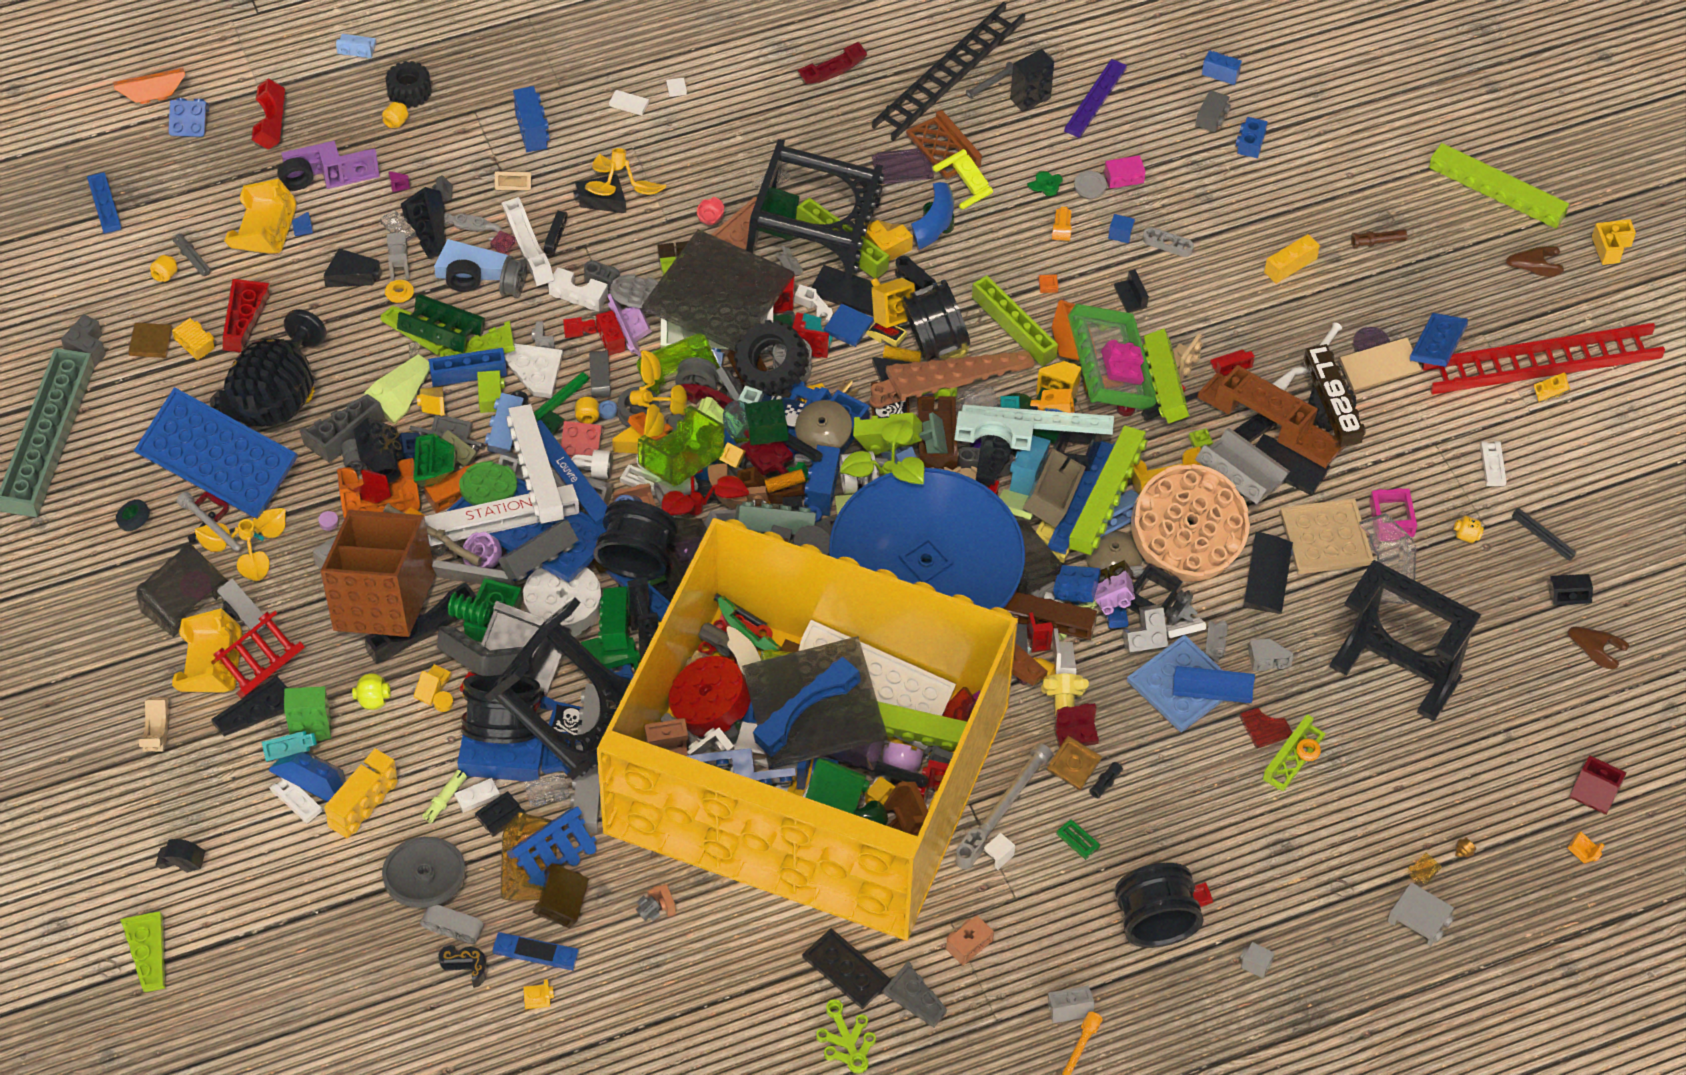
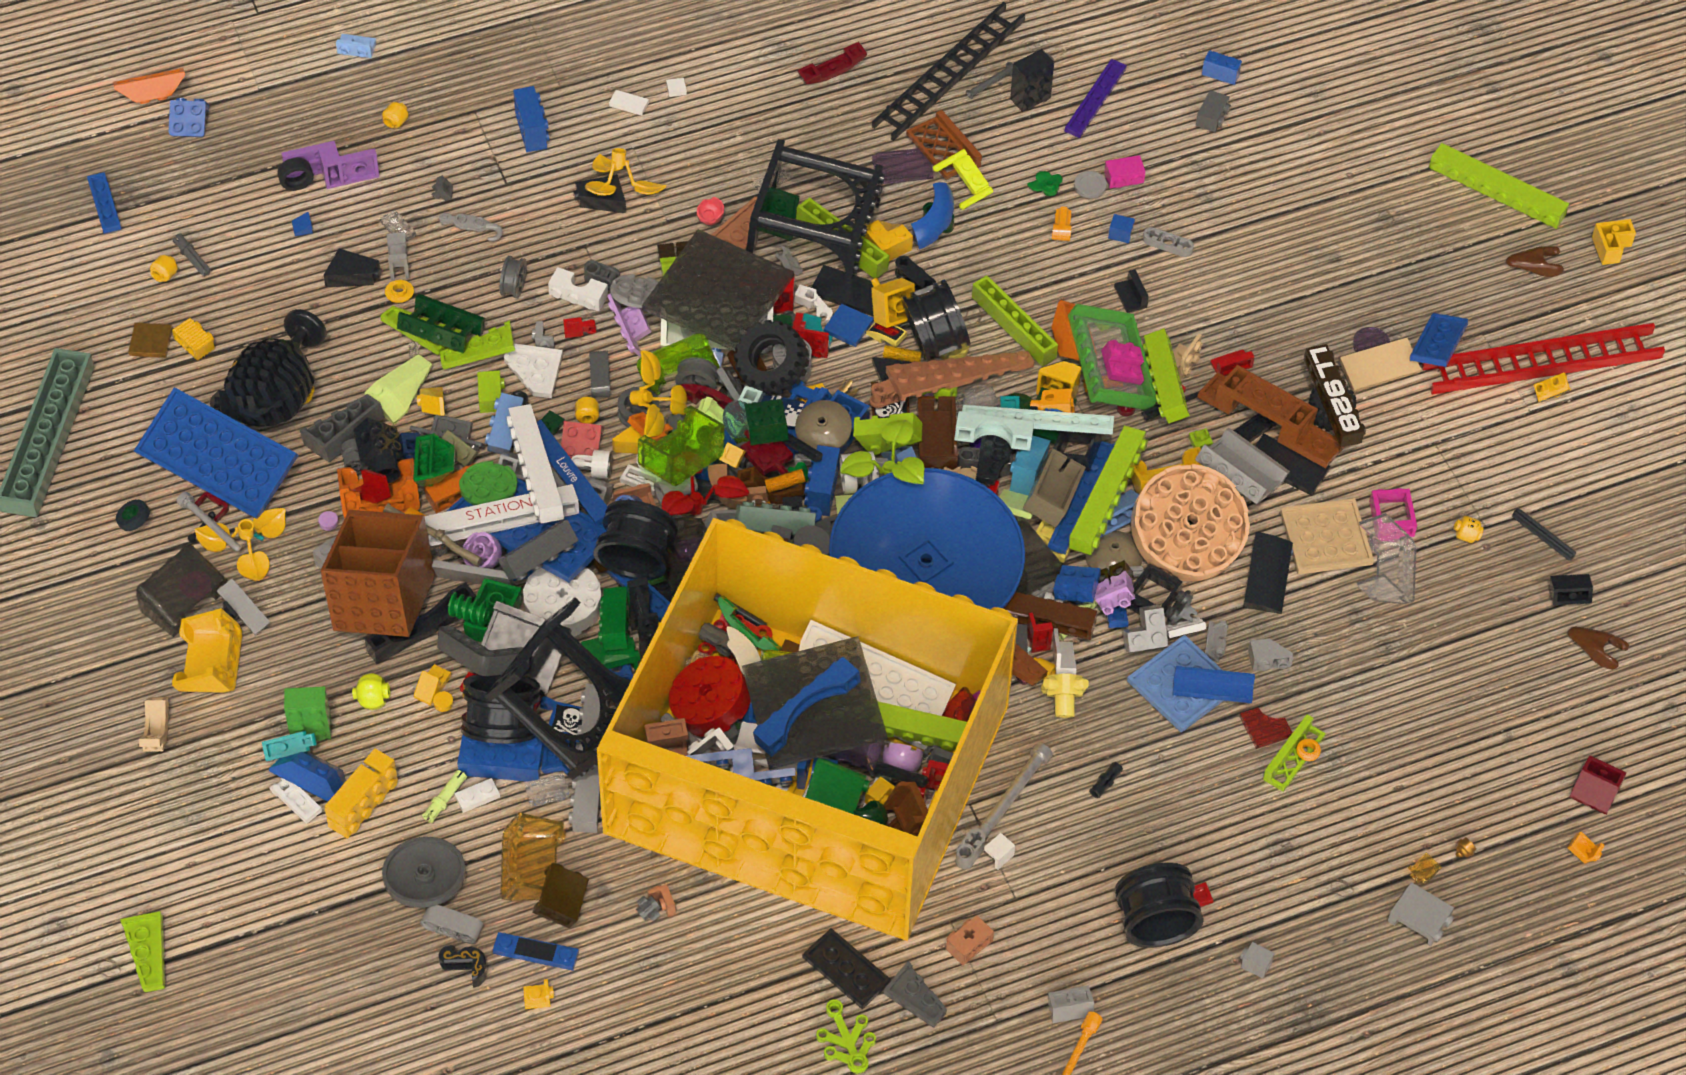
dark grey brick [61,314,106,368] -> none
black brick [155,839,206,873] -> none
red fence [211,611,305,699] -> none
black wing [211,676,288,736] -> none
red wedge [222,279,270,352] -> none
yellow windscreen [224,179,297,254] -> none
red arch [251,78,285,150] -> none
black tyre [385,61,431,108] -> none
magenta slope [388,171,410,192] -> none
black wedge [401,187,444,259] -> none
blue brick [428,348,507,387] -> none
light blue slope [434,239,508,280] -> none
black tyre [446,260,481,292] -> none
black plate [475,791,526,837] -> none
clear pink tile [490,230,516,254] -> none
tan slope [495,170,531,190] -> none
white arch [502,197,554,286] -> none
blue fence [506,806,596,888] -> none
green axle [533,372,589,422] -> none
black beam [544,210,568,255] -> none
red brick [595,310,625,356] -> none
medium blue tile [599,400,617,419] -> none
sand green panel [919,412,948,453] -> none
orange tile [1038,274,1058,293] -> none
pearl gold tile [1046,736,1102,791] -> none
dark red bracket [1054,703,1099,749] -> none
green tile [1056,819,1100,860] -> none
blue brick [1235,117,1268,159] -> none
yellow brick [1264,234,1320,284] -> none
white piece [1273,322,1342,391] -> none
black arch [1330,560,1481,722] -> none
reddish brown pin [1351,229,1407,249] -> none
white plate [1480,441,1507,486] -> none

